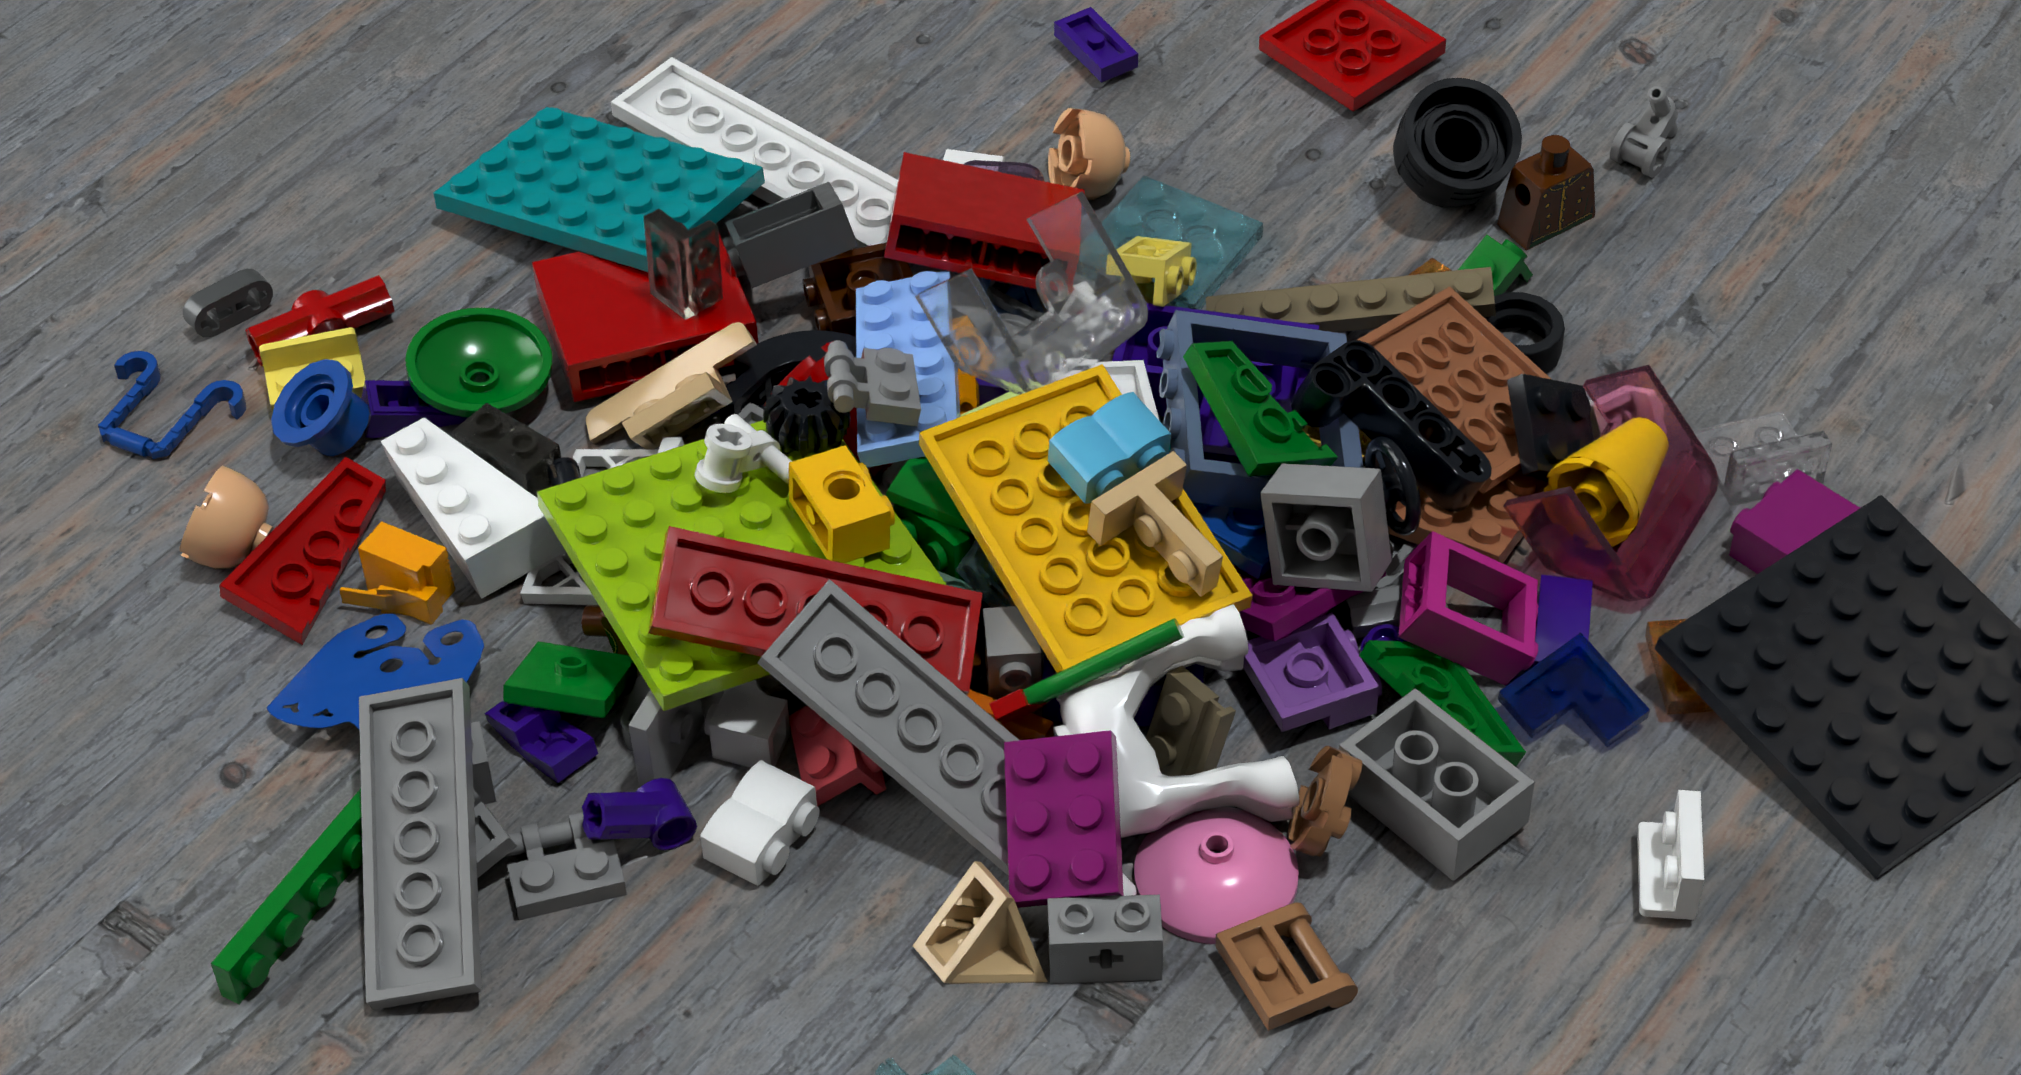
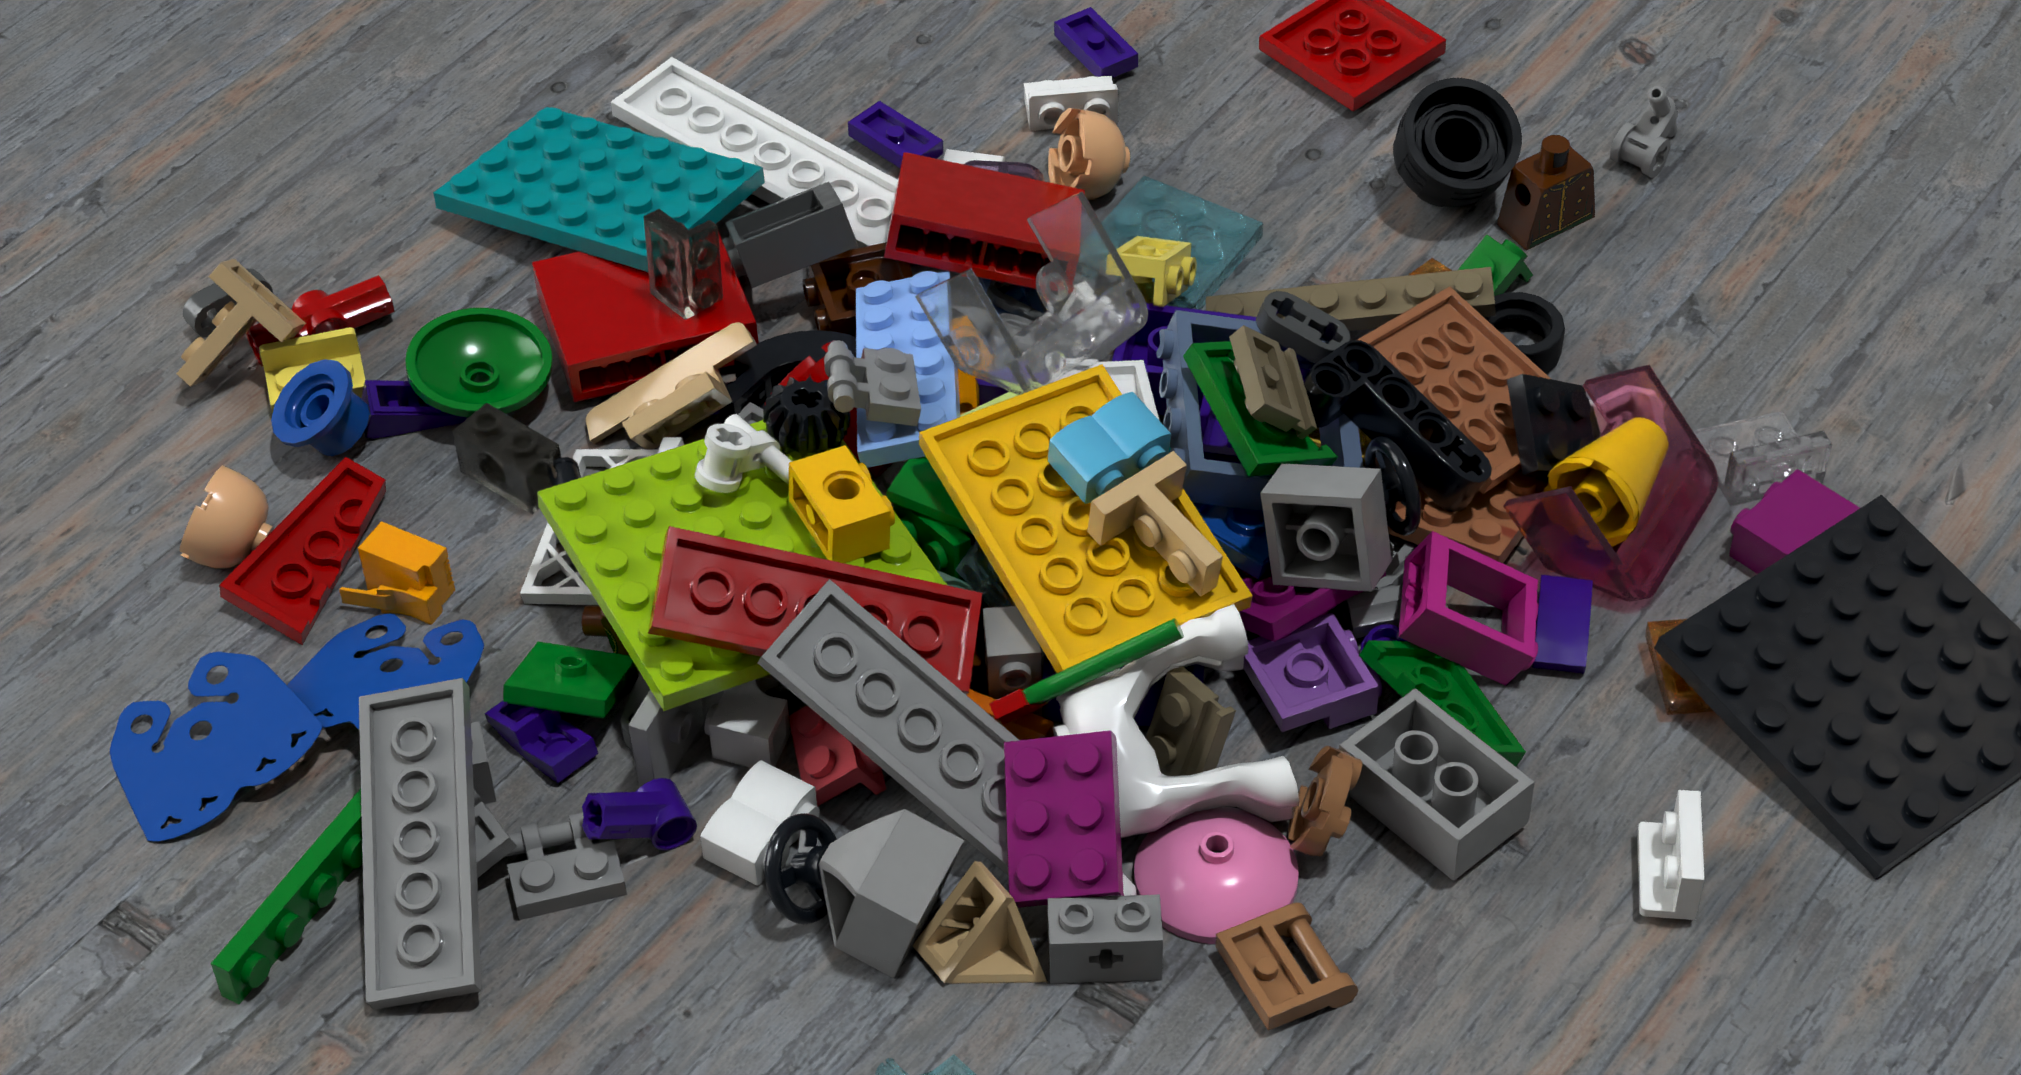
blue piece [98,351,246,459] -> none
white wedge [381,418,566,599] -> none
clear blue plate [1498,632,1650,747] -> none
none -> blue piece [110,652,323,842]
none -> tan bracket [176,259,306,387]
none -> light grey piece [765,809,964,978]
none -> dark purple plate [848,101,944,168]
none -> white bracket [1024,76,1119,131]
none -> dark tan plate [1229,325,1317,440]
none -> dark grey beam [1256,291,1350,363]

